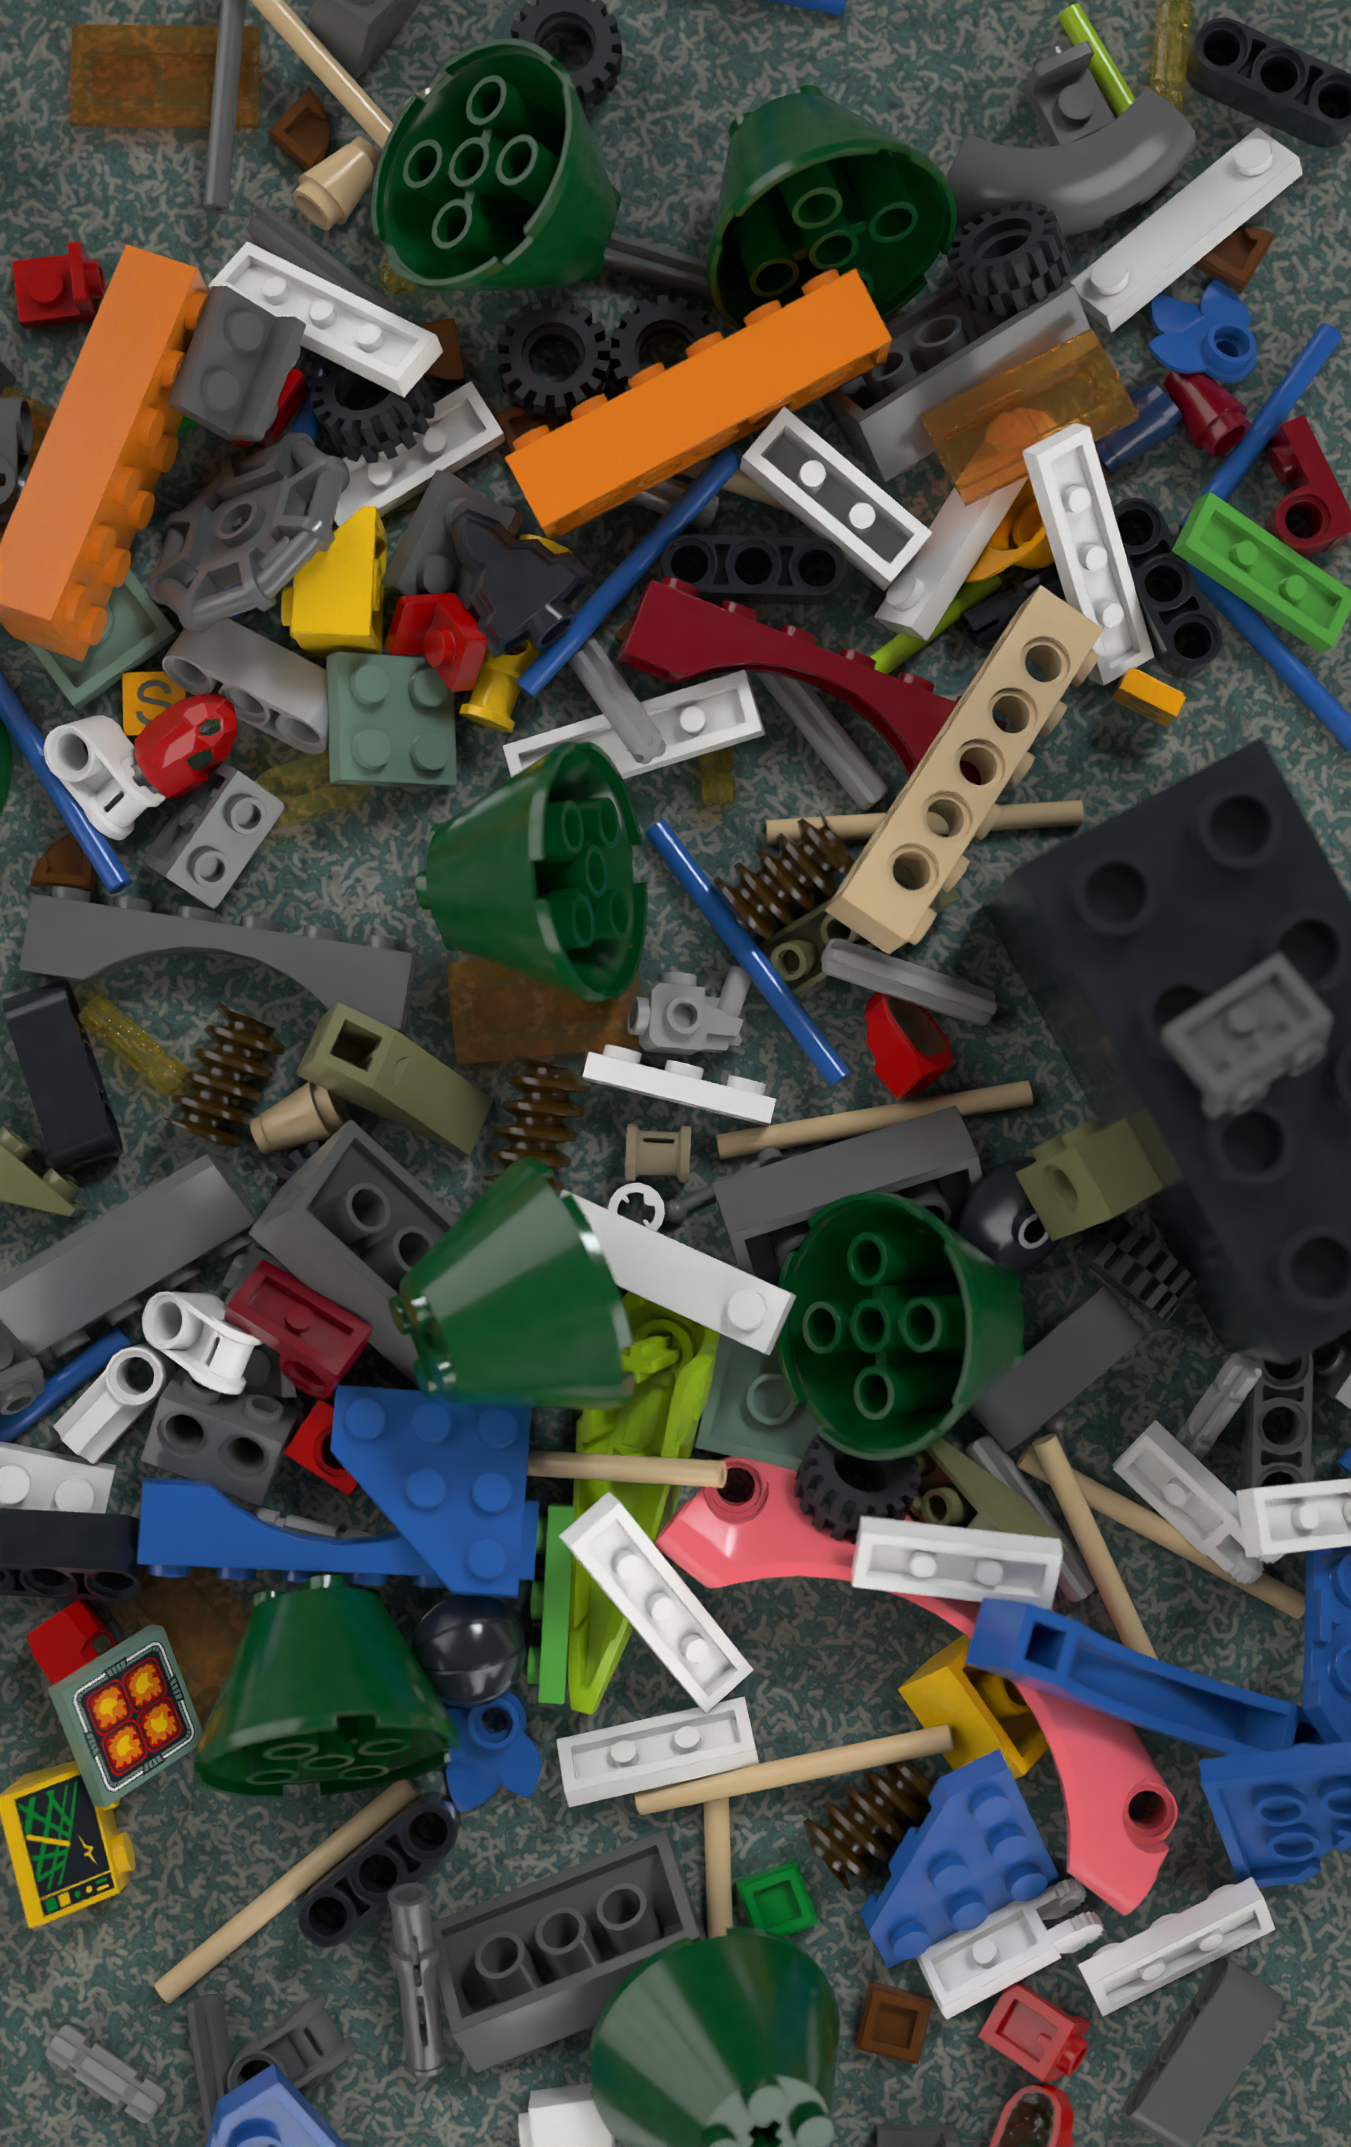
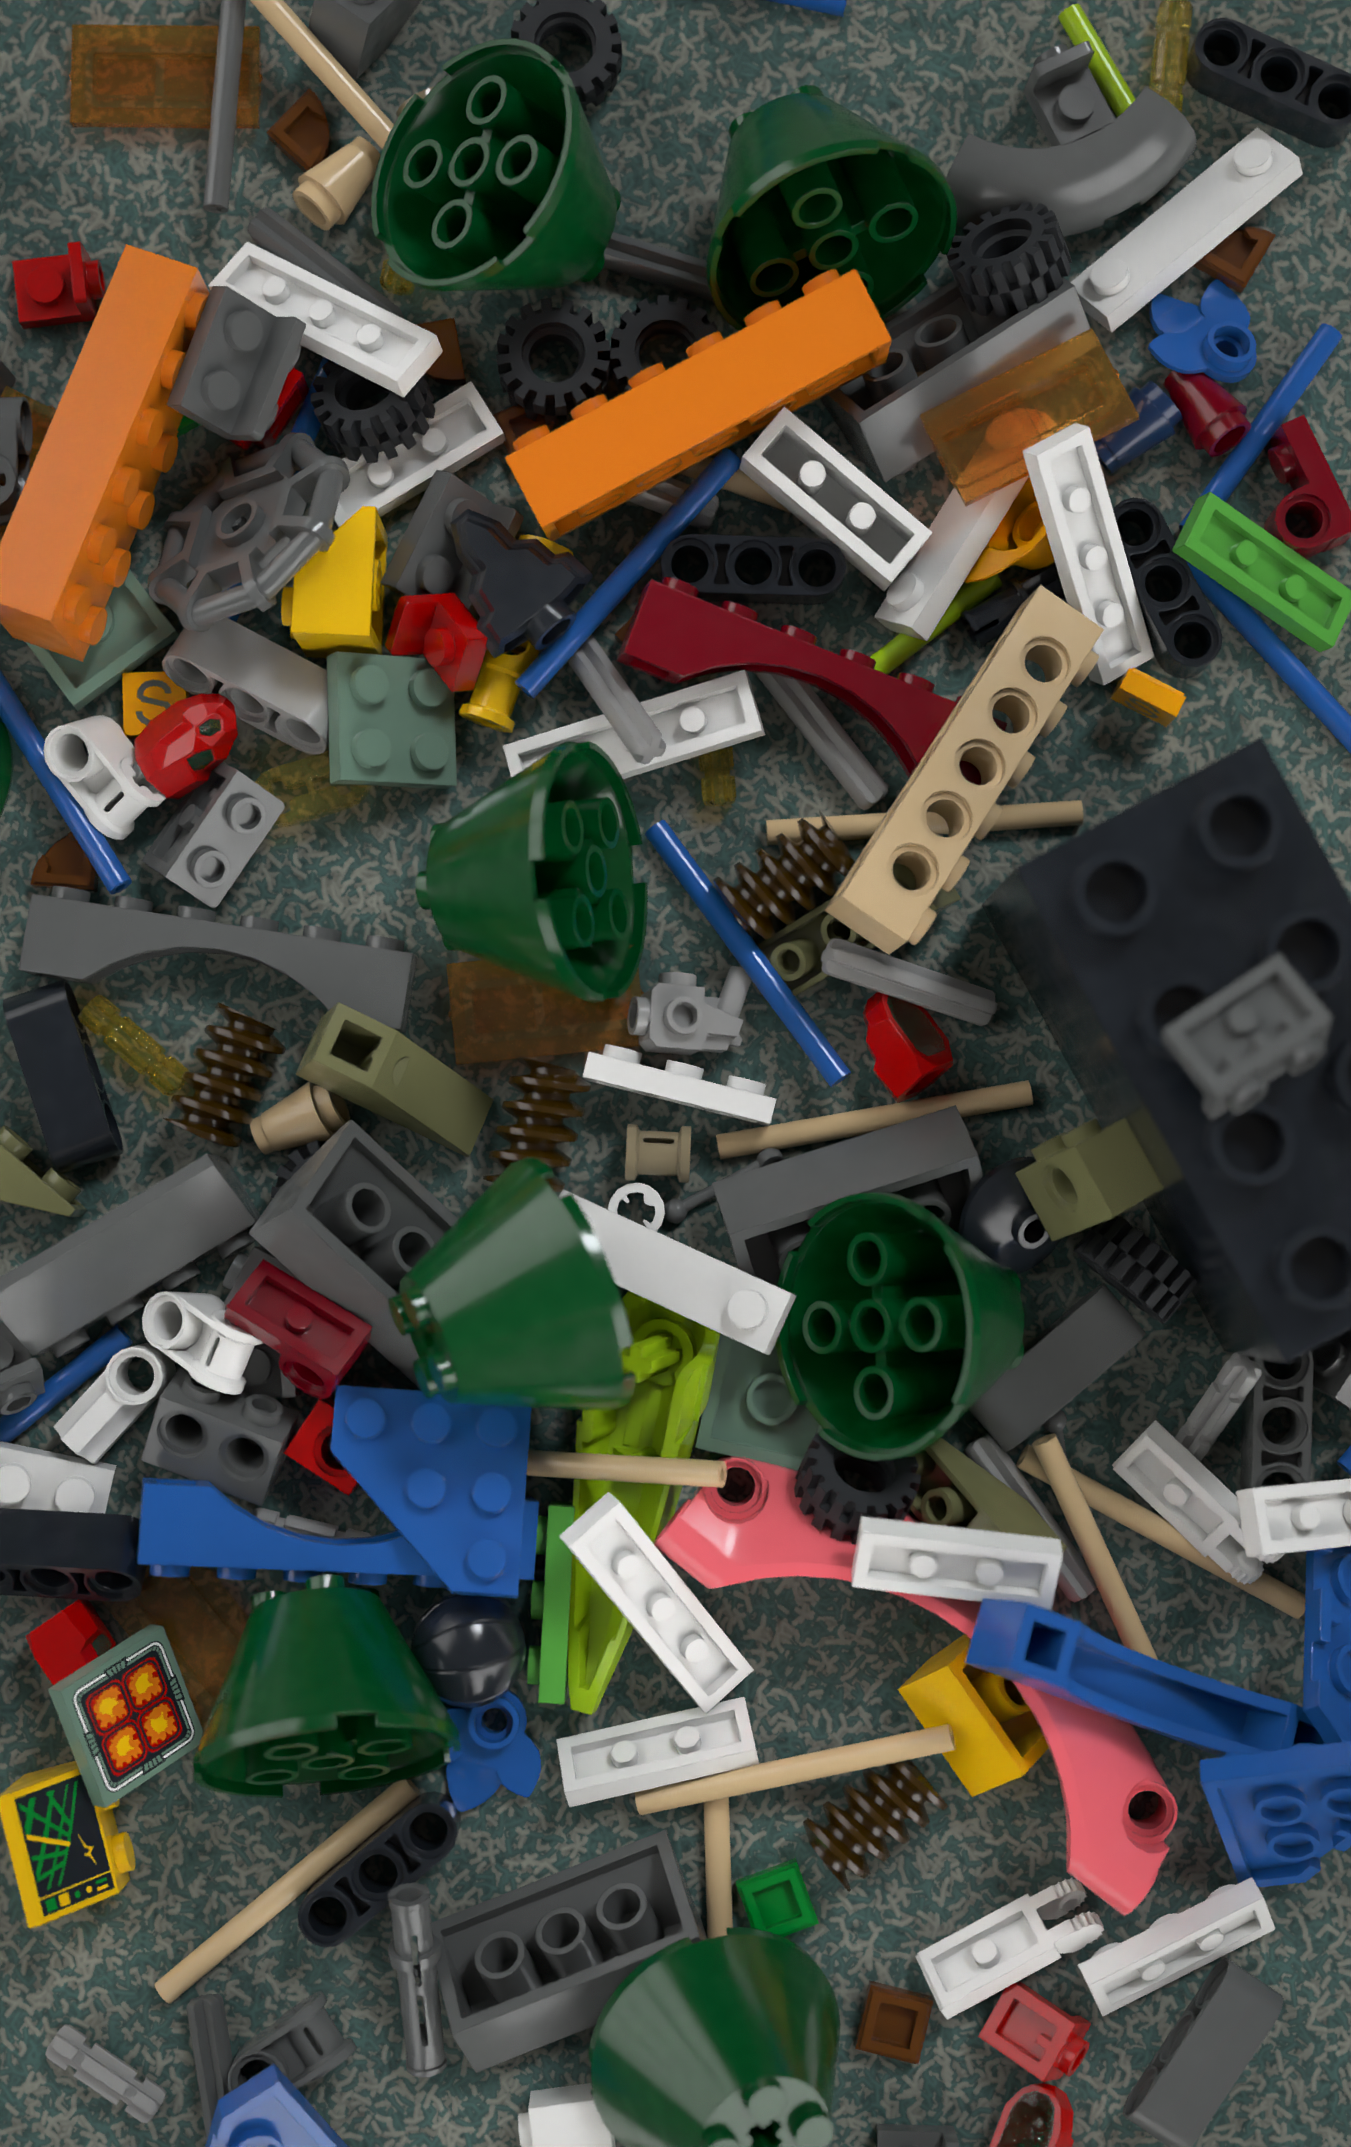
blue plate [860,1749,1061,1968] -> none

